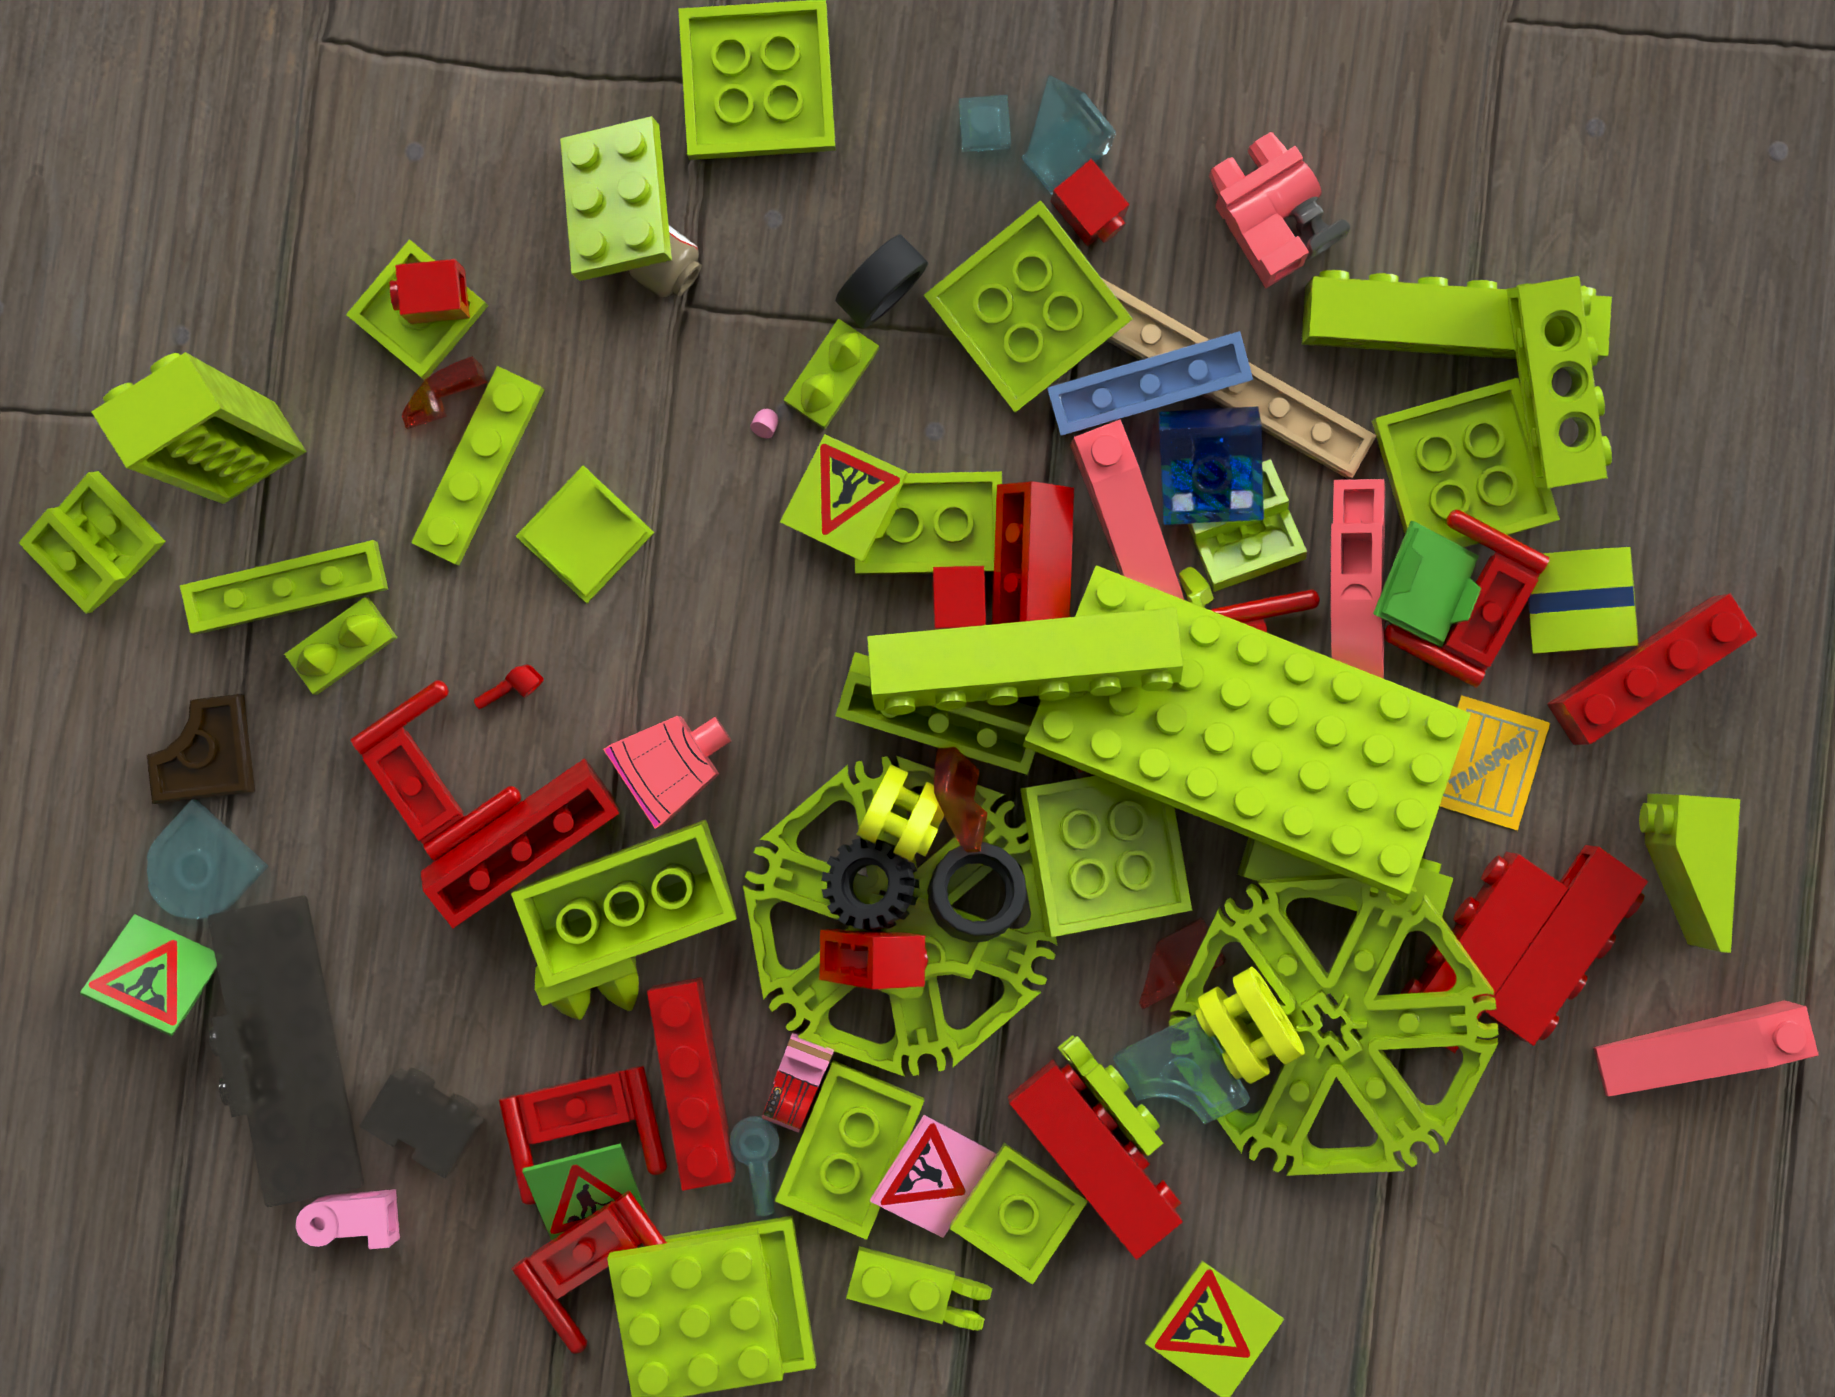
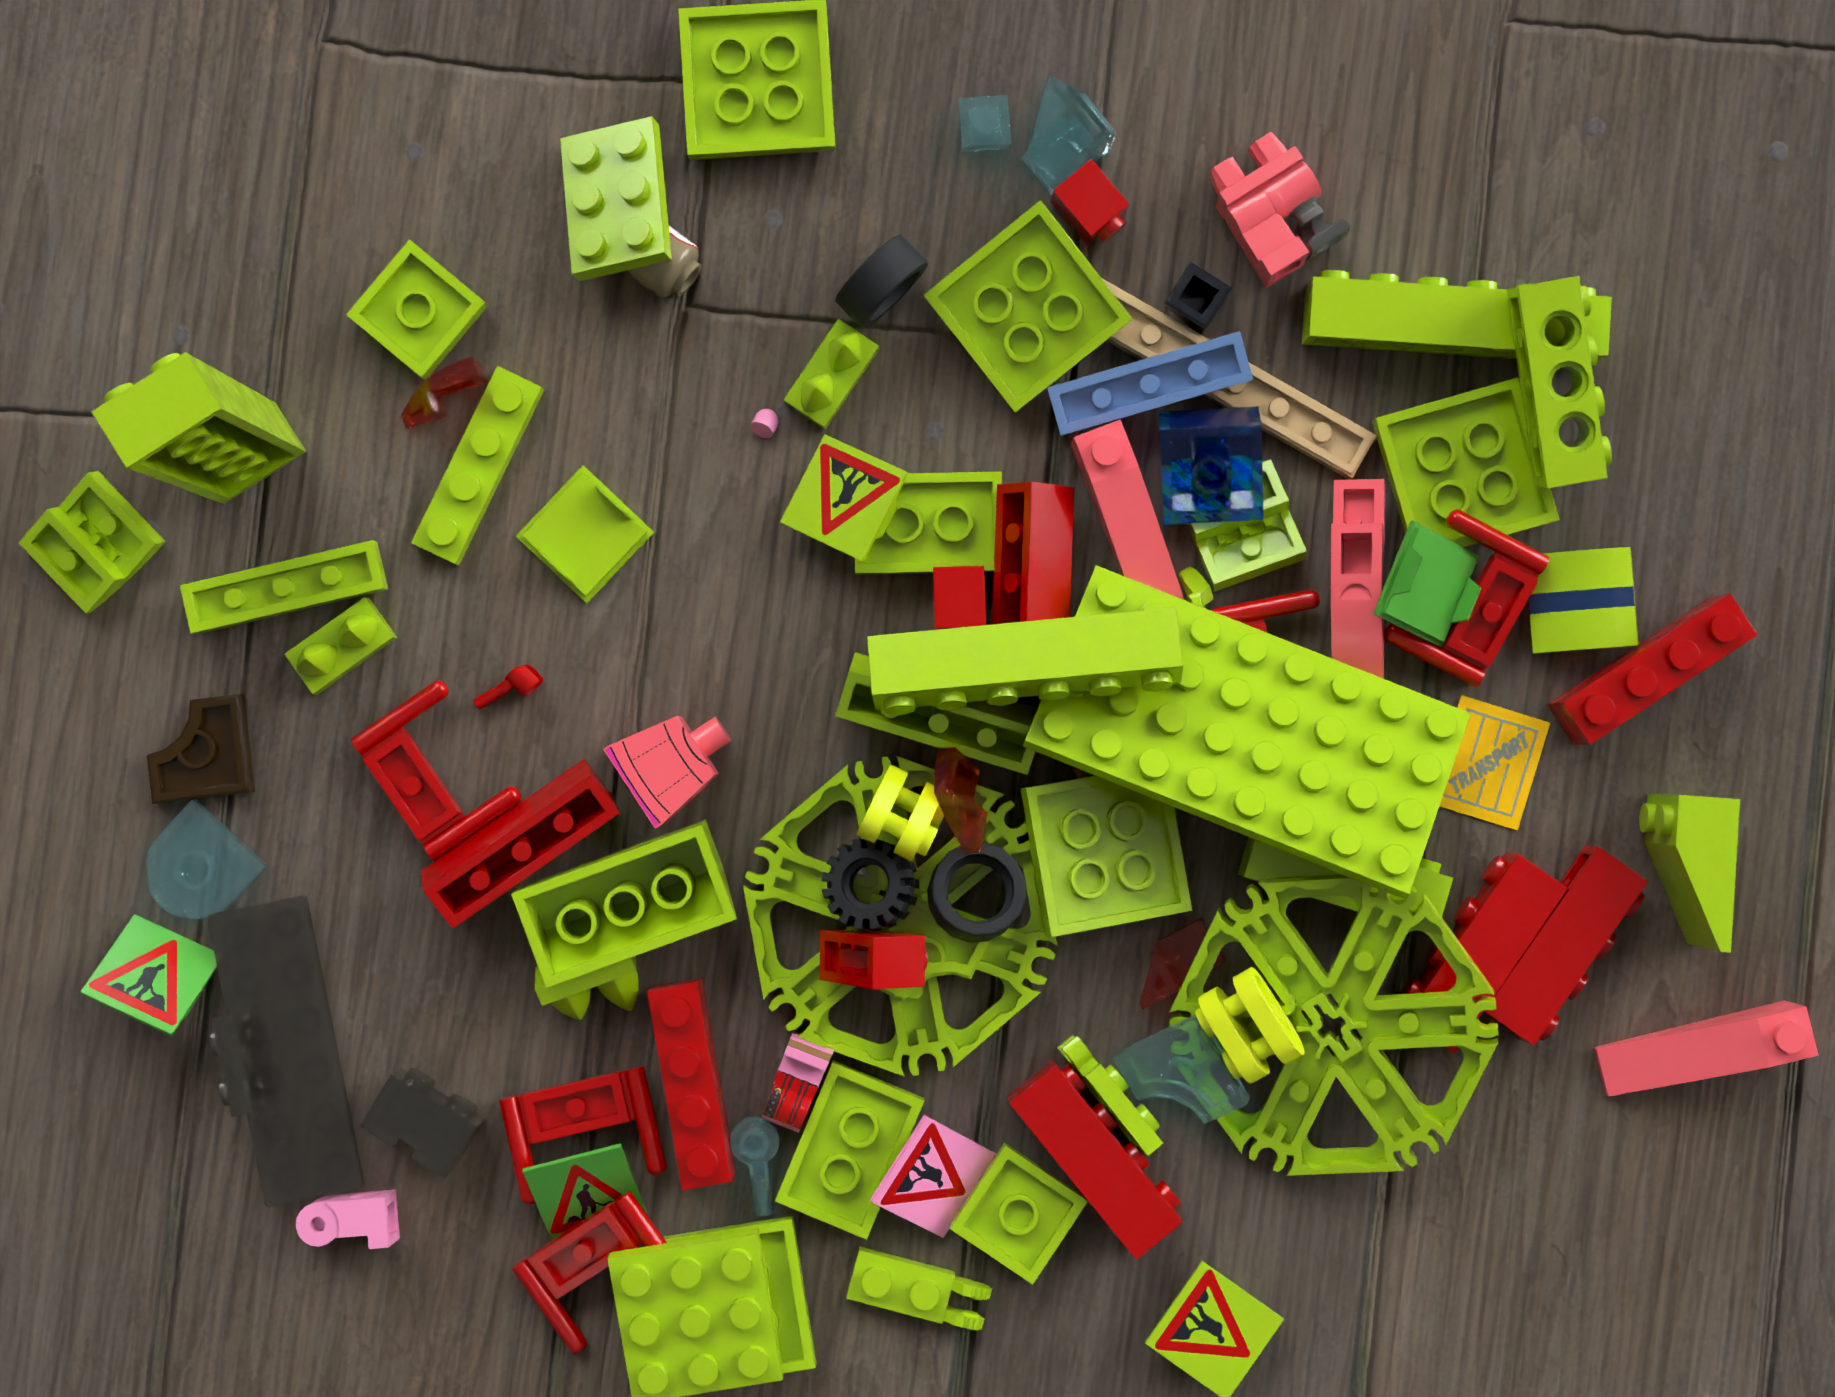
red brick [390,259,470,324] -> none
none -> black slope [1163,261,1232,335]

